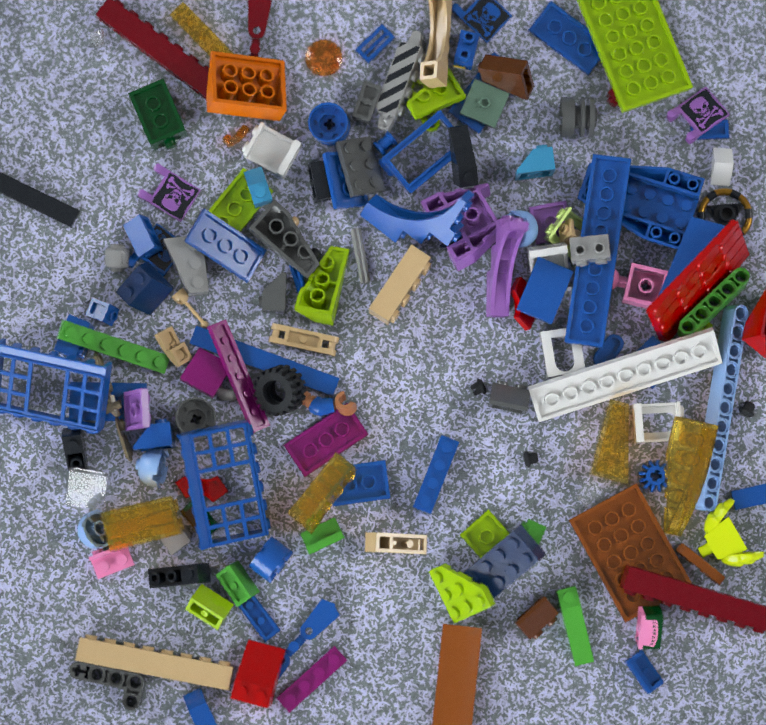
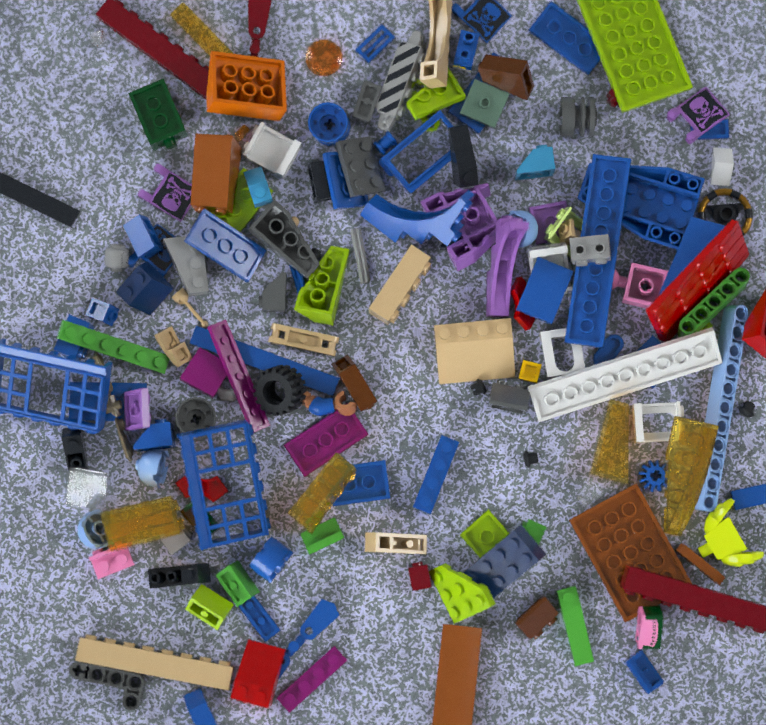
none -> dark orange slope [191,133,242,215]
none -> reddish brown slope [331,355,378,411]
none -> dark red brick [408,562,431,591]
none -> tan slope [434,318,515,384]
none -> yellow plate [518,360,542,384]

